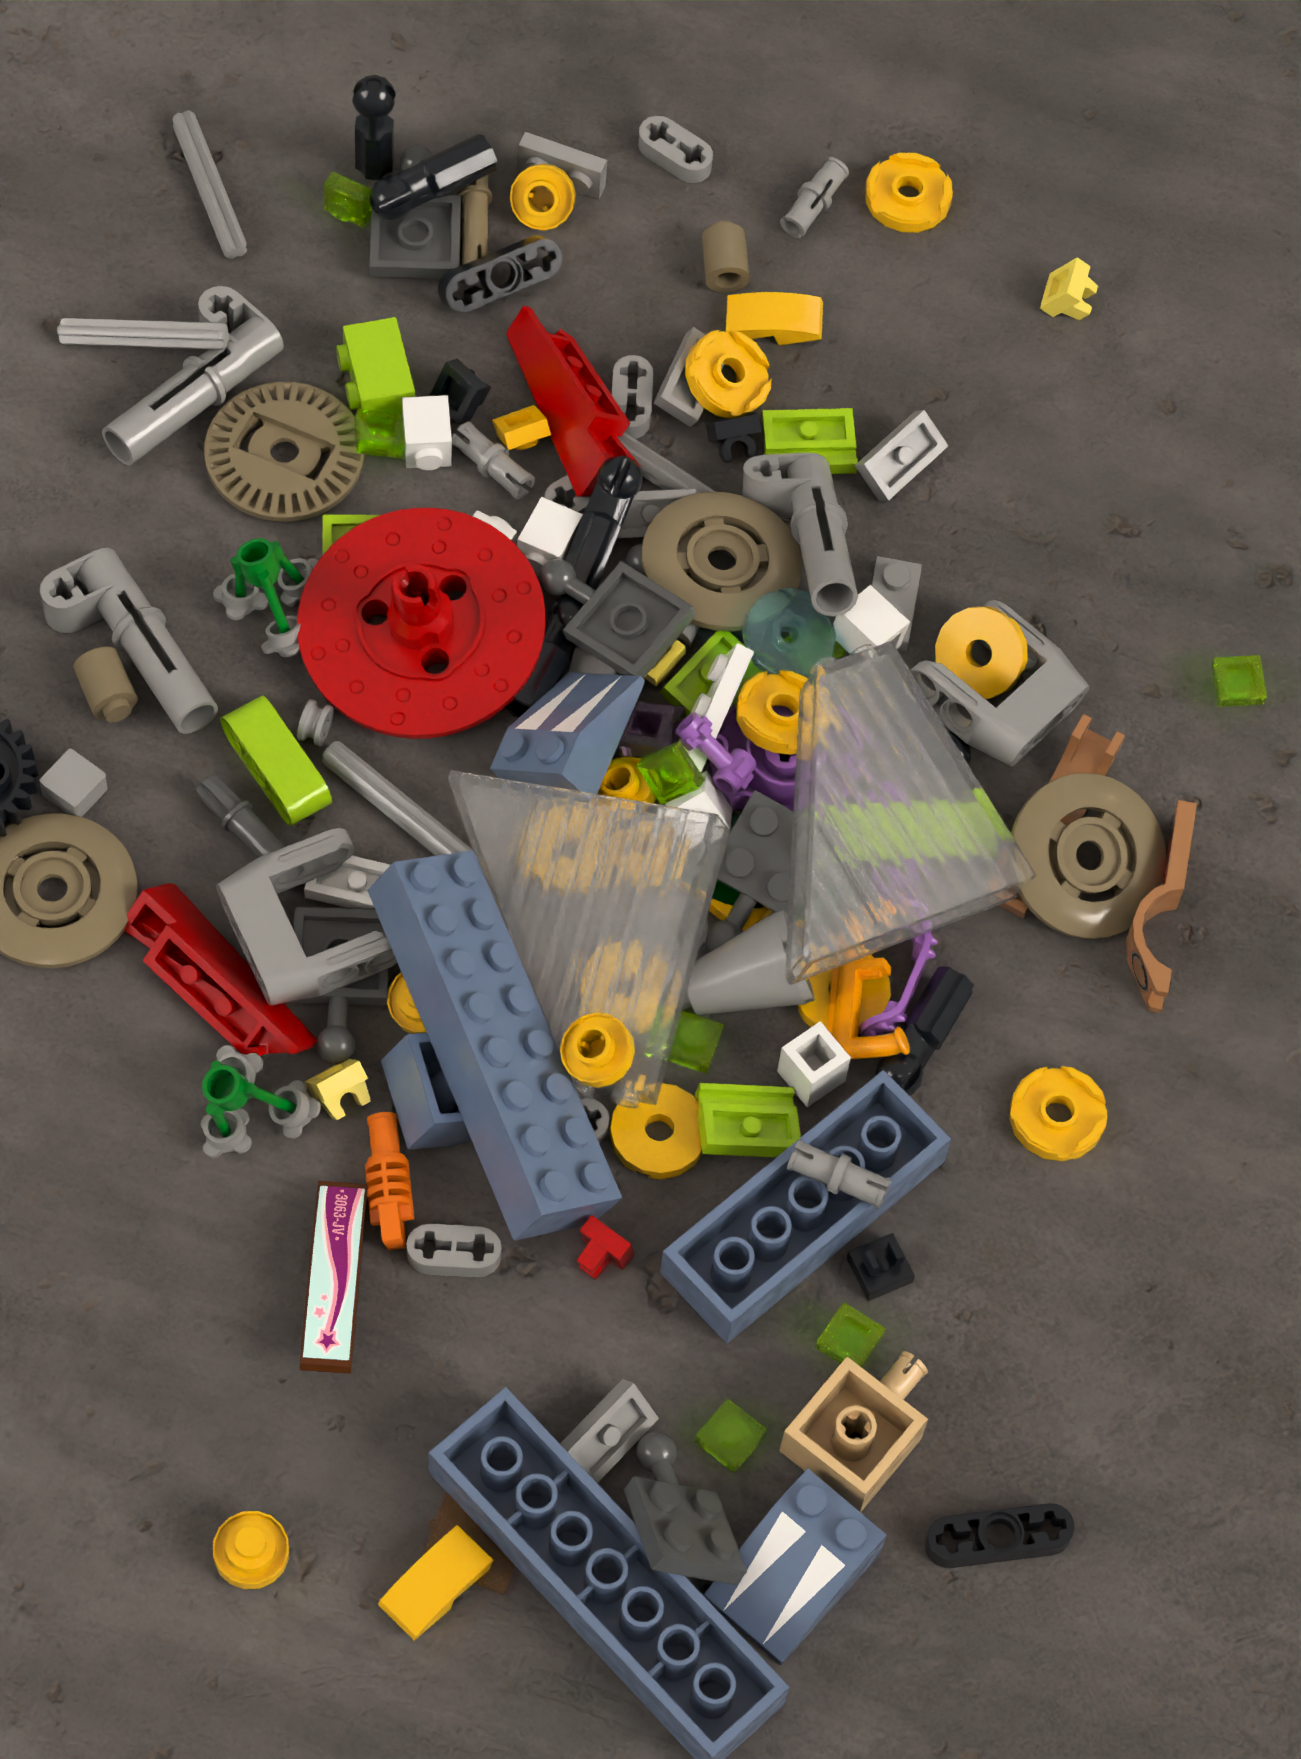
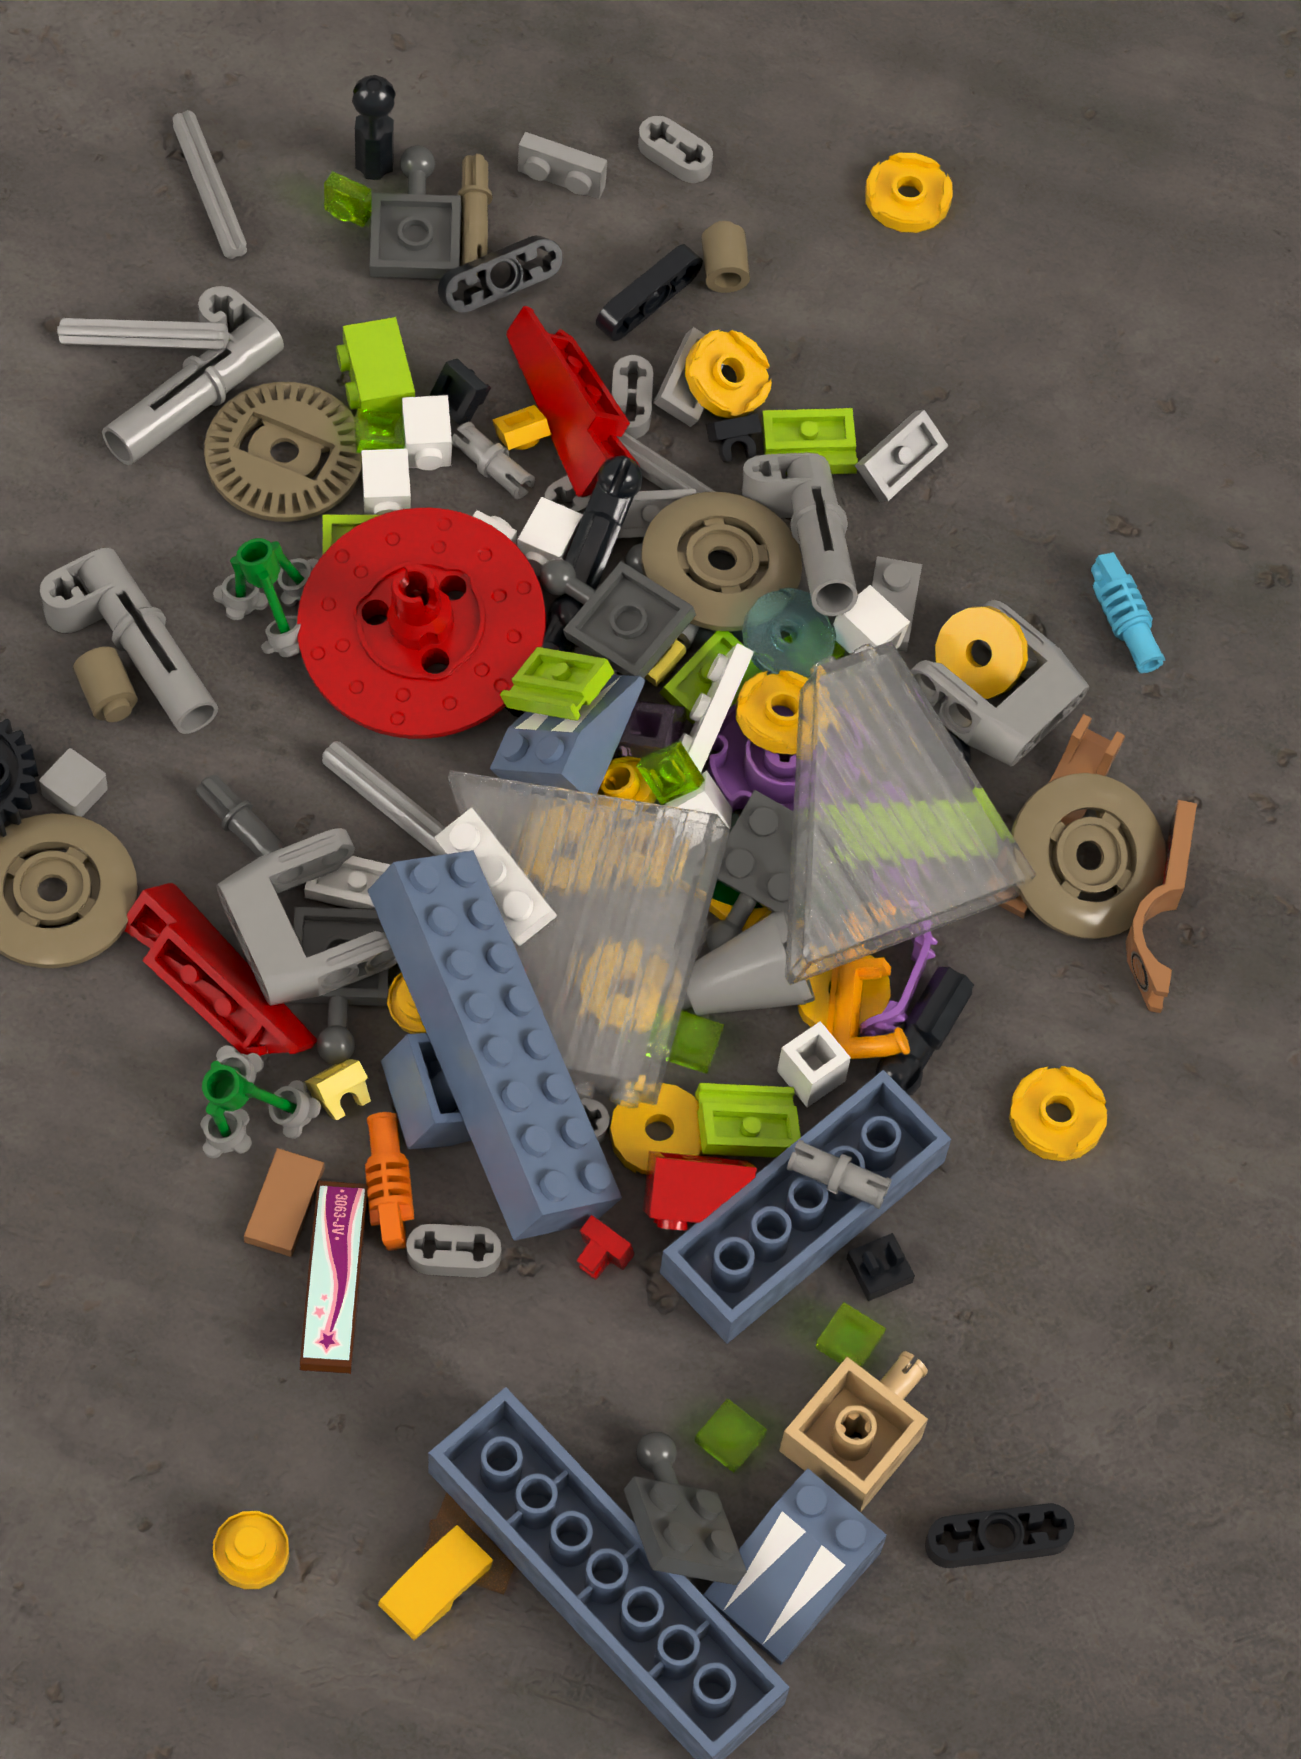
lime beam [220,695,332,826] -> none
light grey bush [297,699,334,747] -> none
black piece [370,134,497,220] -> none
yellow plate [510,163,576,230] -> none
yellow plate [560,1012,635,1088] -> none
light grey plate [560,1379,659,1483] -> none
medium lavender bar [675,712,757,795] -> none
yellow slope [726,292,823,346] -> none
light grey pin [780,157,849,238] -> none
light yellow tile [1040,257,1098,320] -> none
clear neon green plate [1211,655,1267,707] -> none
none -> medium nougat tile [244,1148,325,1257]
none -> white brick [362,448,411,515]
none -> white plate [434,807,557,946]
none -> lime plate [500,647,615,721]
none -> black beam [596,244,703,341]
none -> red slope [643,1151,757,1230]
none -> medium azure hinge [1091,552,1165,673]

